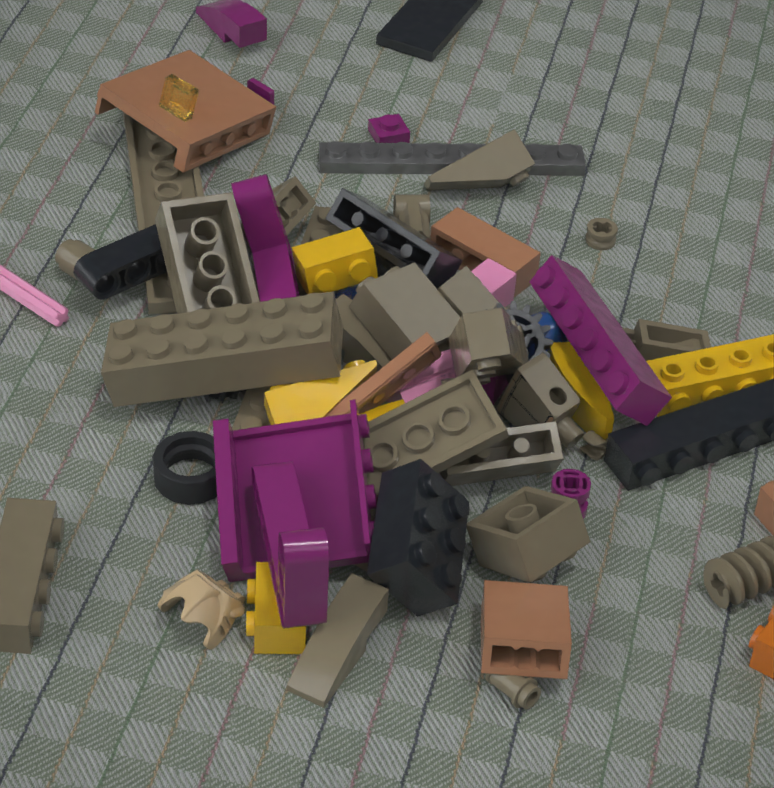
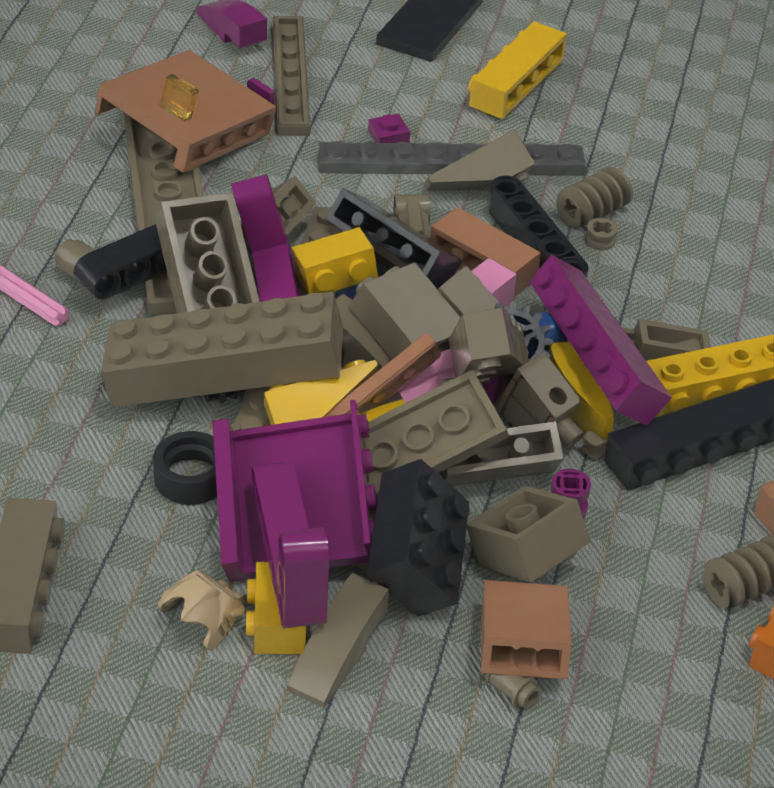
none -> dark tan tile [272,16,310,136]
none -> yellow brick [468,21,567,119]
none -> black beam [489,175,589,278]
none -> dark tan piece [556,167,633,229]

